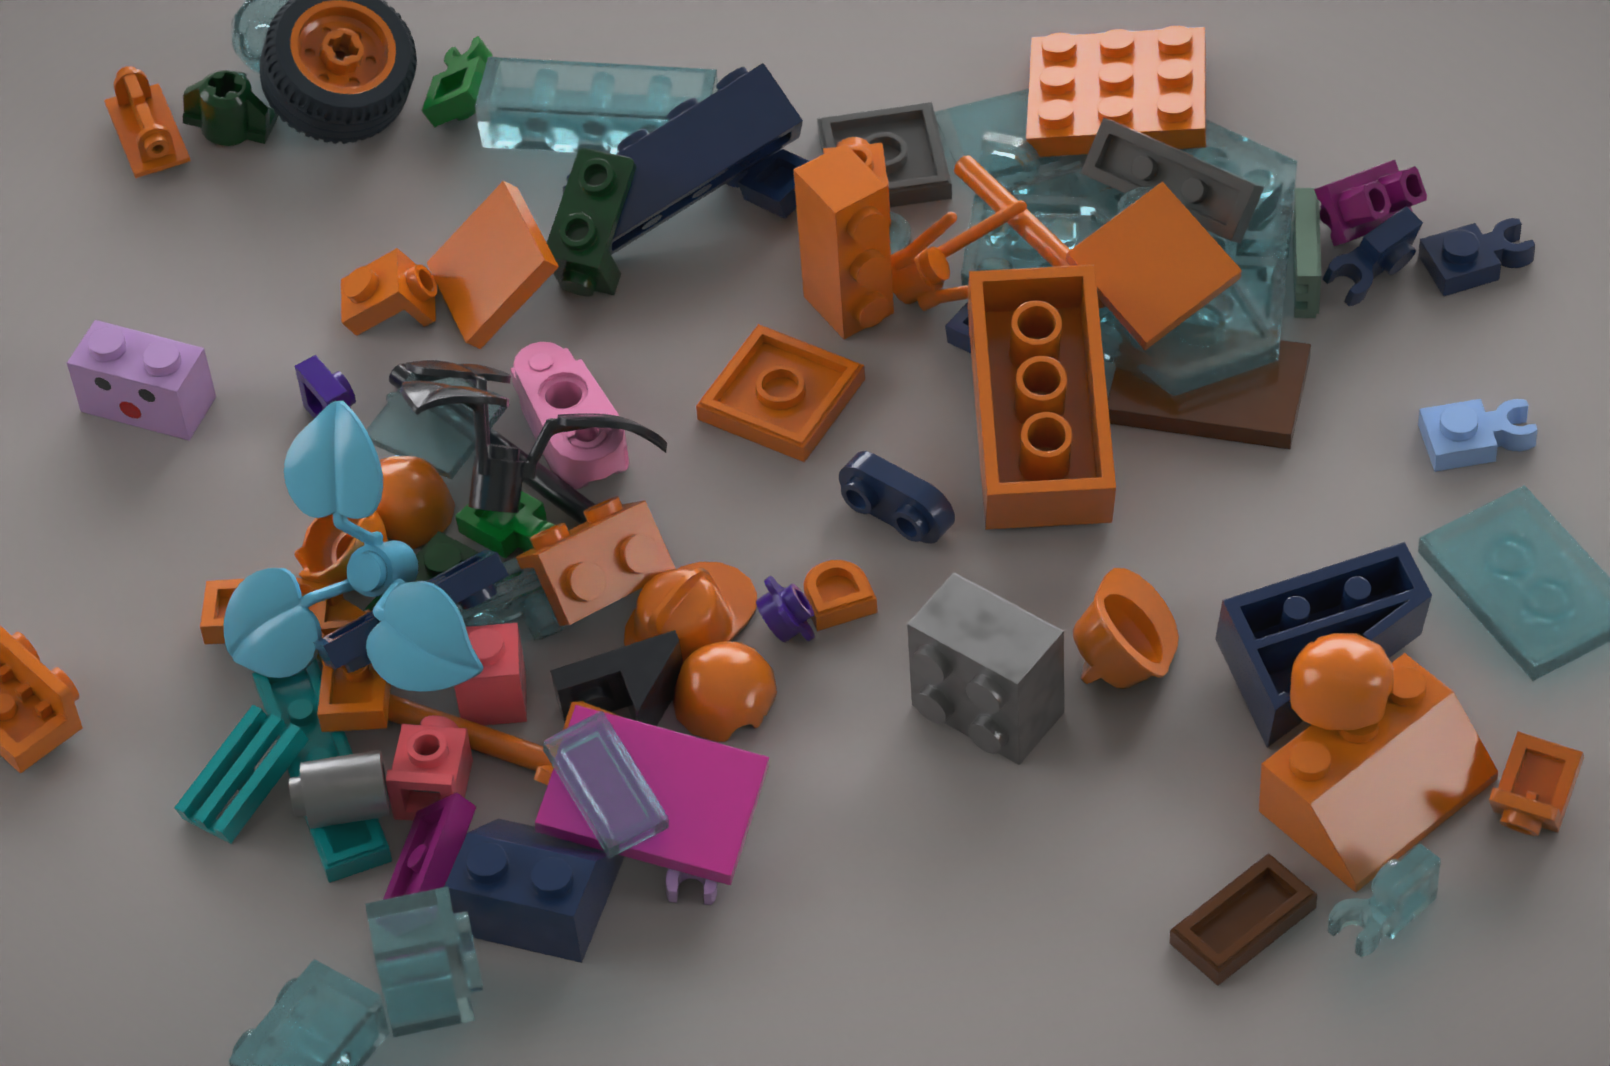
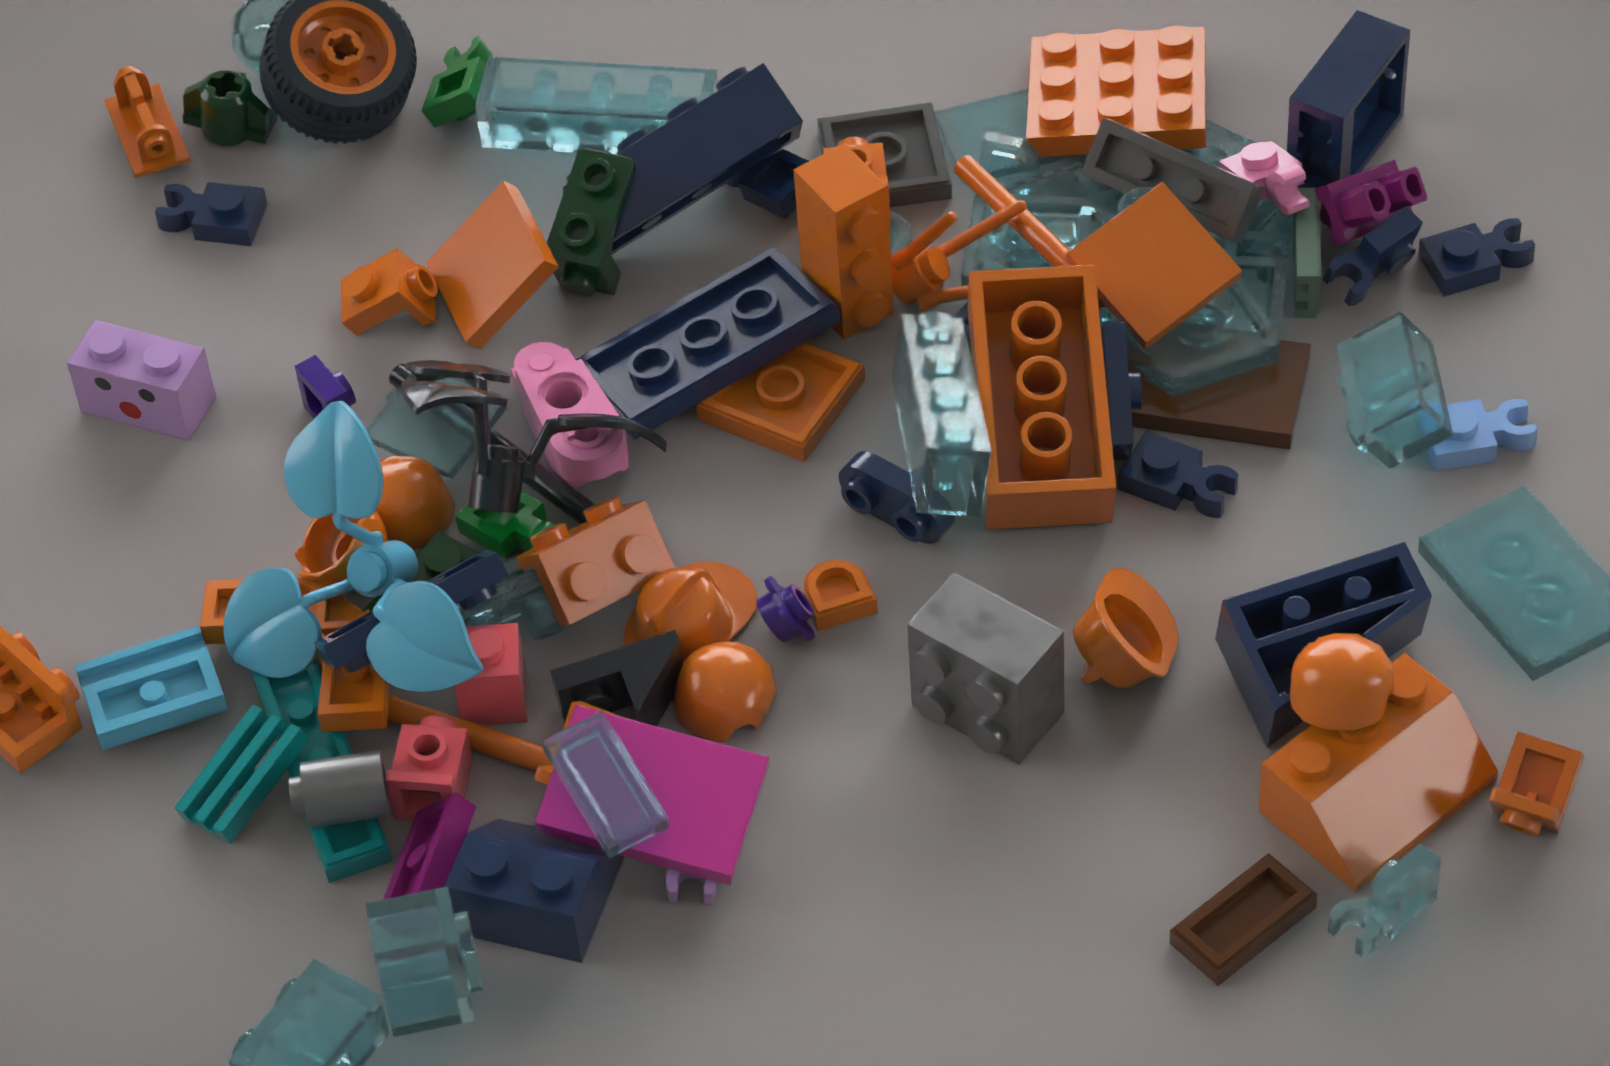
none -> medium azure plate [74,626,228,751]
none -> dark blue plate [155,182,267,246]
none -> dark blue tile [575,246,841,440]
none -> clear light blue brick [891,311,991,517]
none -> dark blue plate [1101,322,1142,460]
none -> dark blue plate [1118,431,1238,518]
none -> bright pink plate [1219,141,1310,215]
none -> dark blue window [1287,10,1410,188]
none -> clear light blue brick [1336,311,1454,469]

